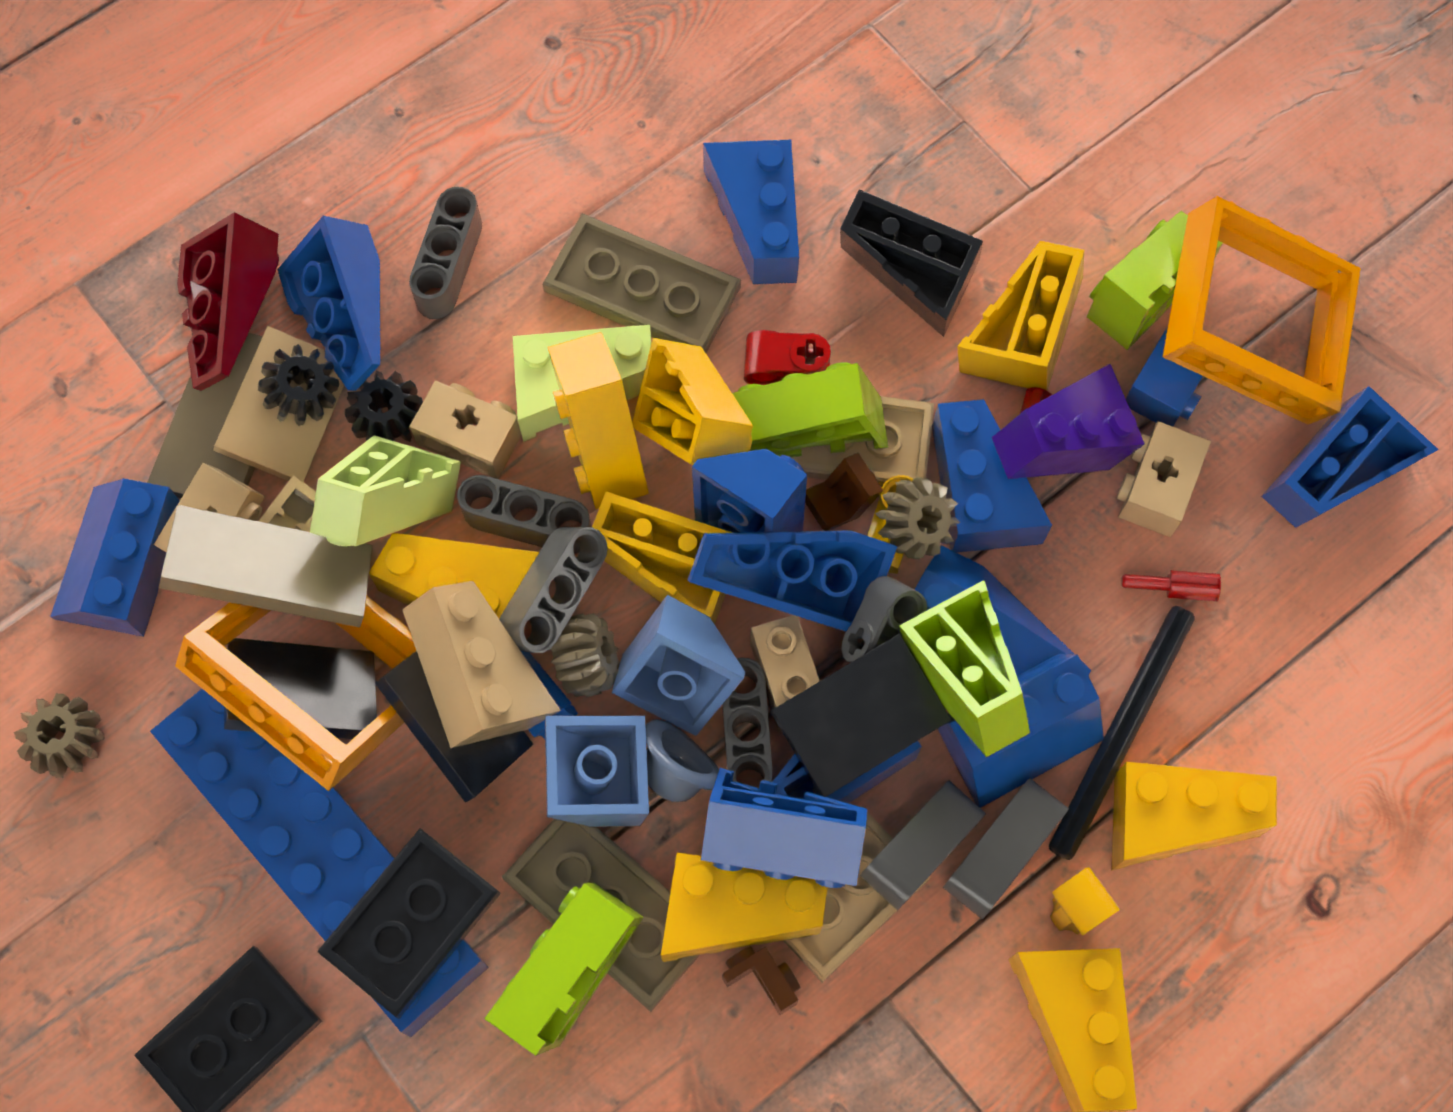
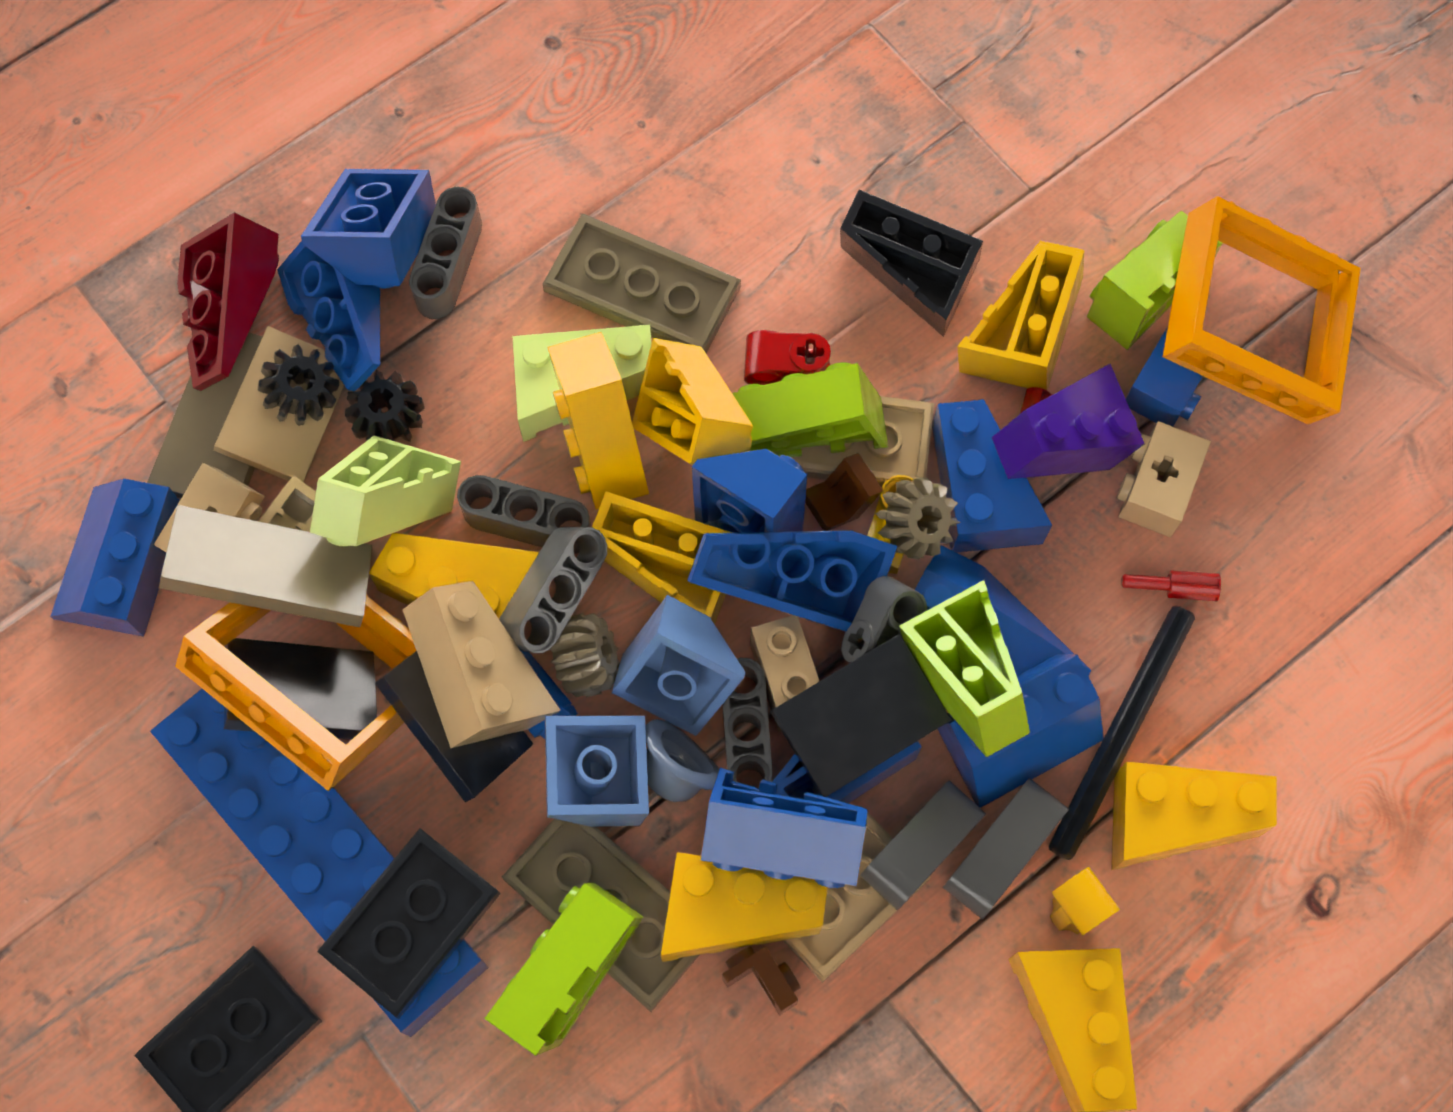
dark tan gear [13,693,105,778] -> none
tan brick [409,380,521,479] -> none
blue wedge [703,139,799,285] -> none
blue wedge [1261,386,1439,528] -> none
none -> blue slope [301,169,436,289]

